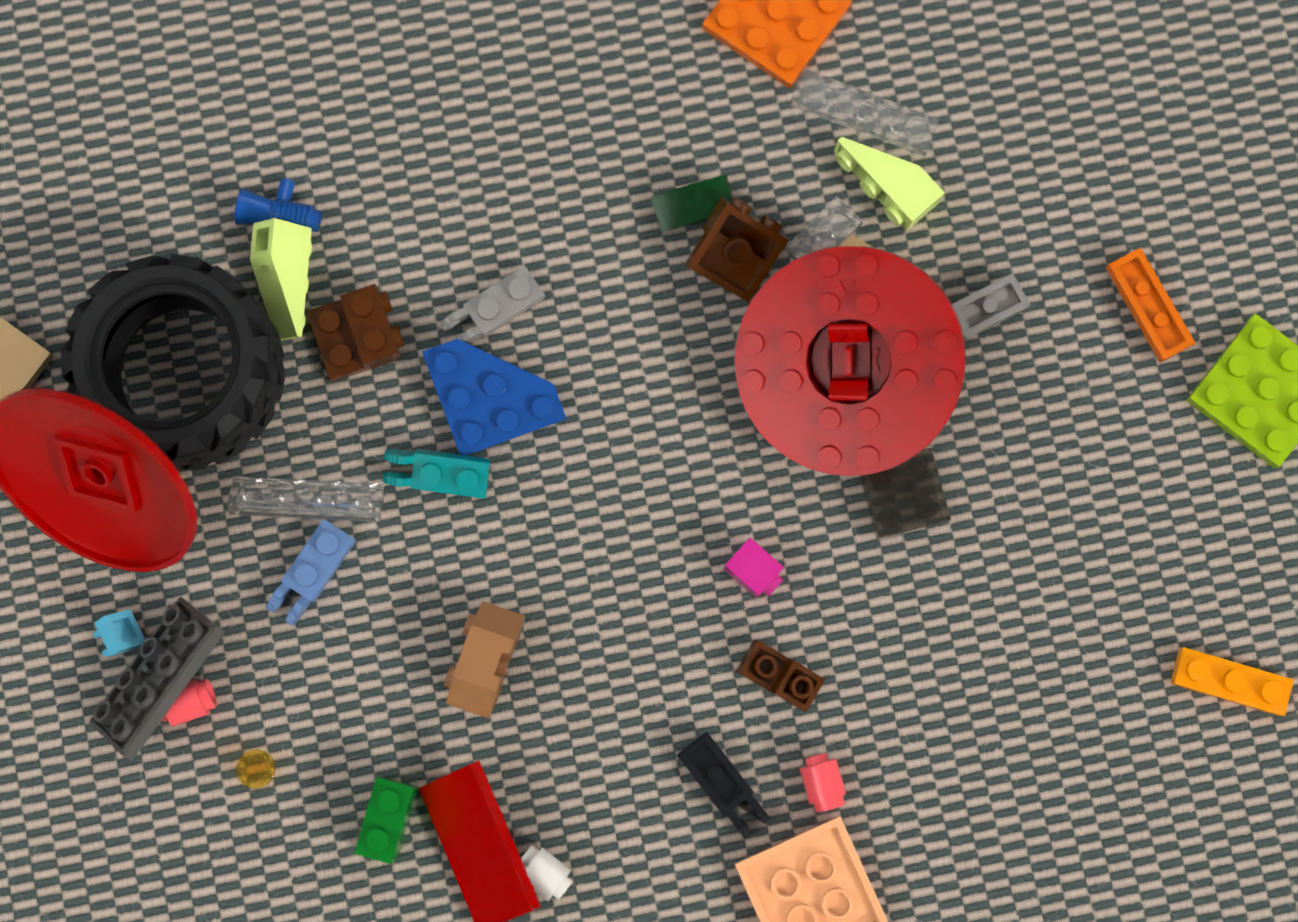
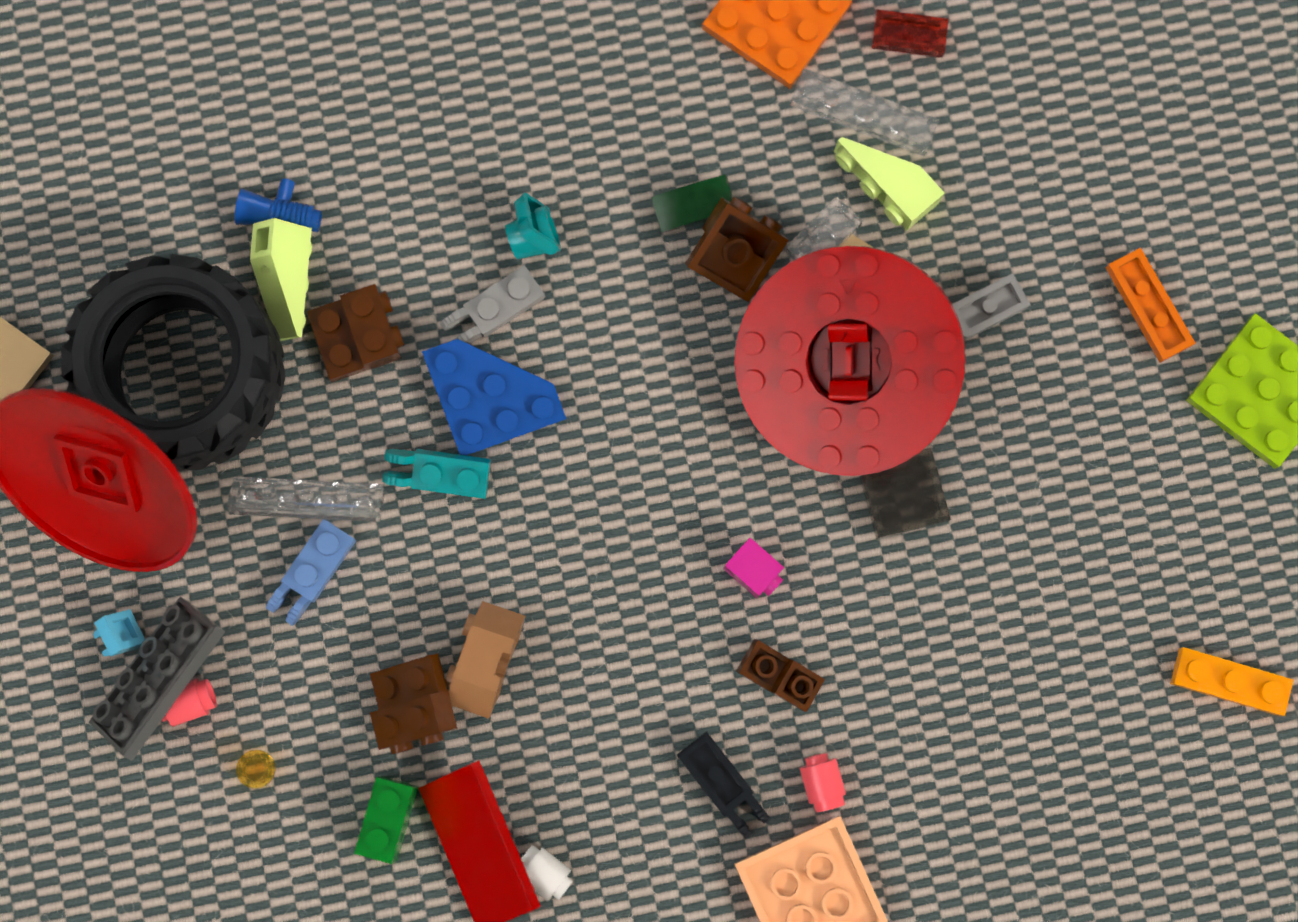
none -> reddish brown plate [370,653,457,755]
none -> teal piece [505,193,561,260]
none -> clear red plate [871,9,949,58]

